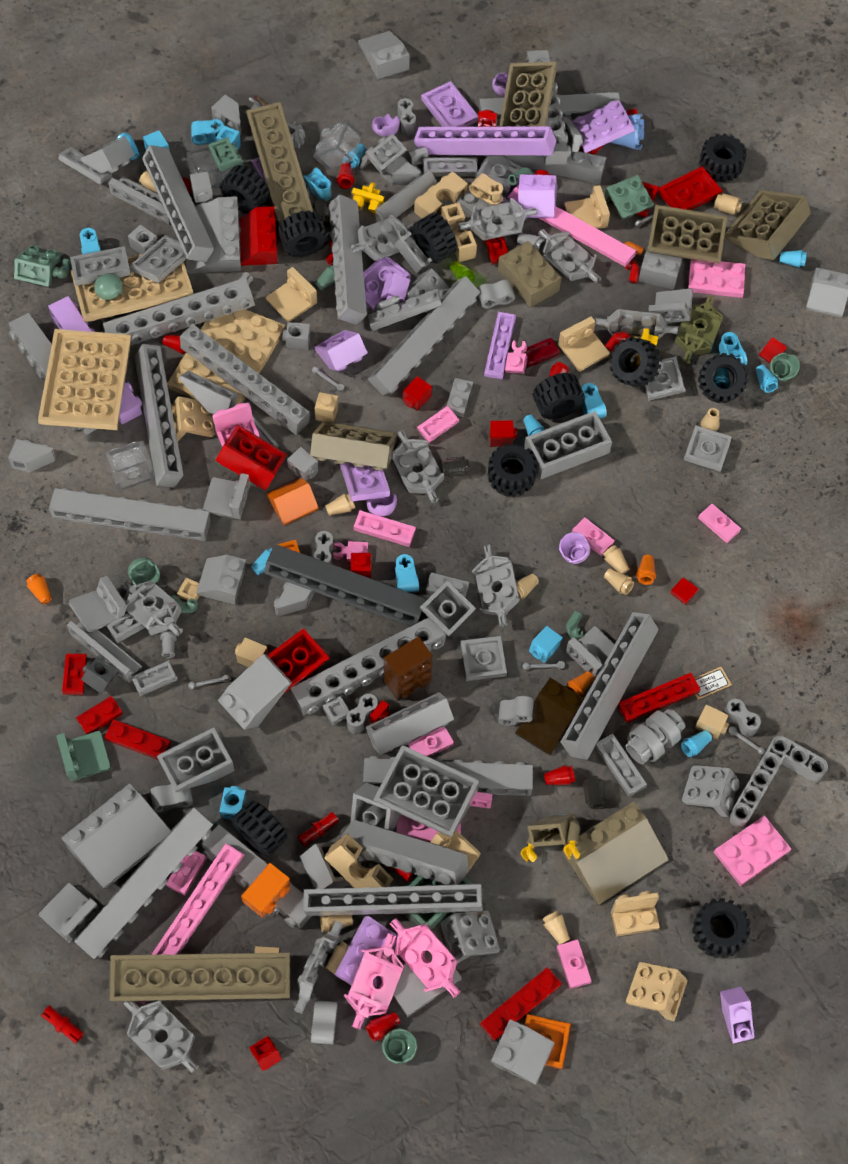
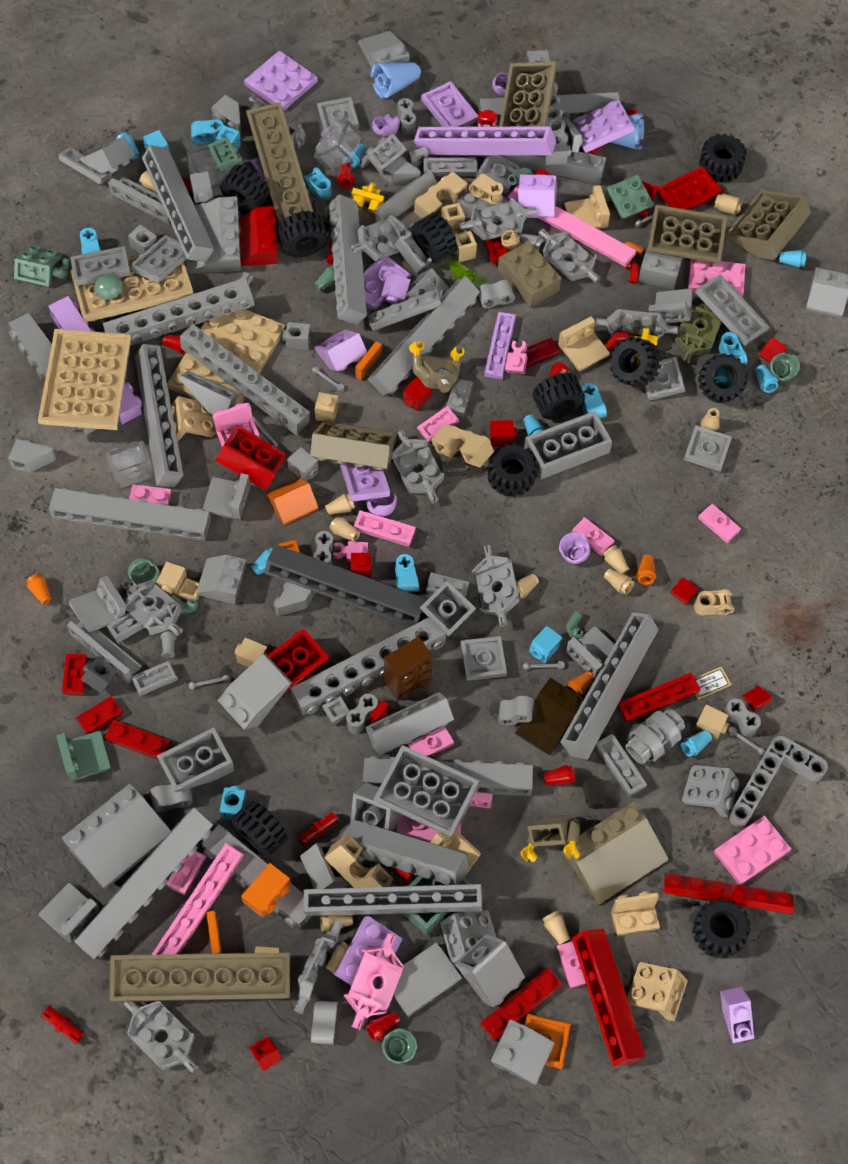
tan bracket [266,267,317,322] -> none
light grey piece [374,296,400,311] -> none
bright pink plate [390,918,461,998] -> none
none -> bright pink plate [129,484,172,505]
none -> tan brick [157,562,187,596]
none -> orange tile [206,911,222,954]
none -> lavender plate [244,51,318,111]
none -> light grey plate [317,97,359,135]
none -> tan cone [330,517,360,542]
none -> orange tile [355,341,382,381]
none -> light blue cone [371,62,421,98]
none -> dark tan torso [409,341,465,393]
none -> tan arch [431,424,494,467]
none -> light grey slope [454,934,525,1007]
none -> tan cone [501,230,522,251]
none -> red brick [571,929,646,1067]
none -> red plate [663,873,794,914]
none -> tan piece [694,589,735,616]
none -> light grey plate [695,274,770,346]
none -> red slope [742,686,773,712]

